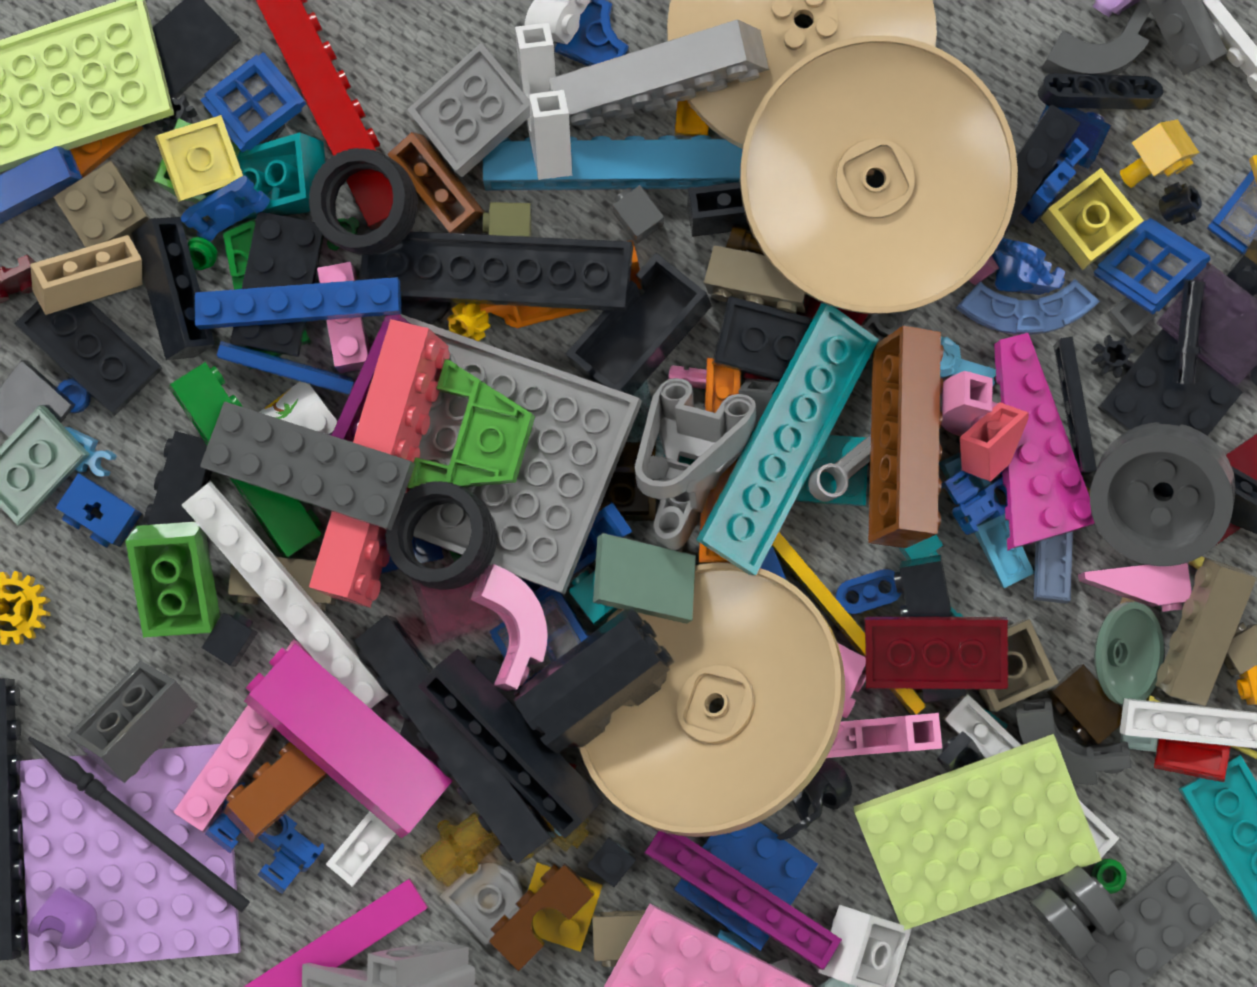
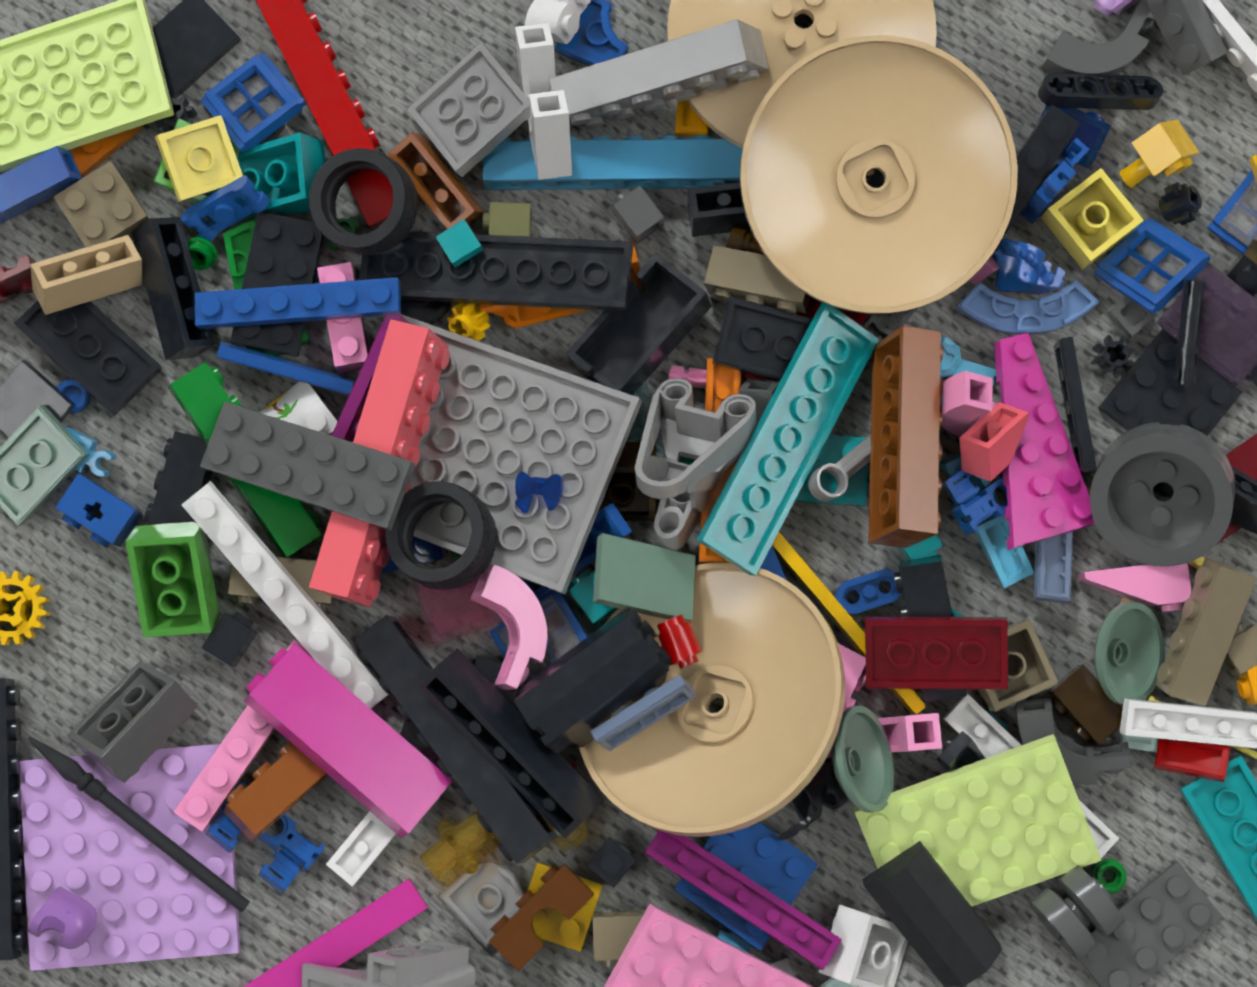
bright green wing [407,359,535,489] -> none
none -> teal tile [436,219,484,267]
none -> clear blue piece [515,471,564,513]
none -> sand blue plate [591,675,697,751]
none -> red brick [657,614,703,669]
none -> sand green dish [831,706,894,813]
none -> black piece [862,841,1002,987]

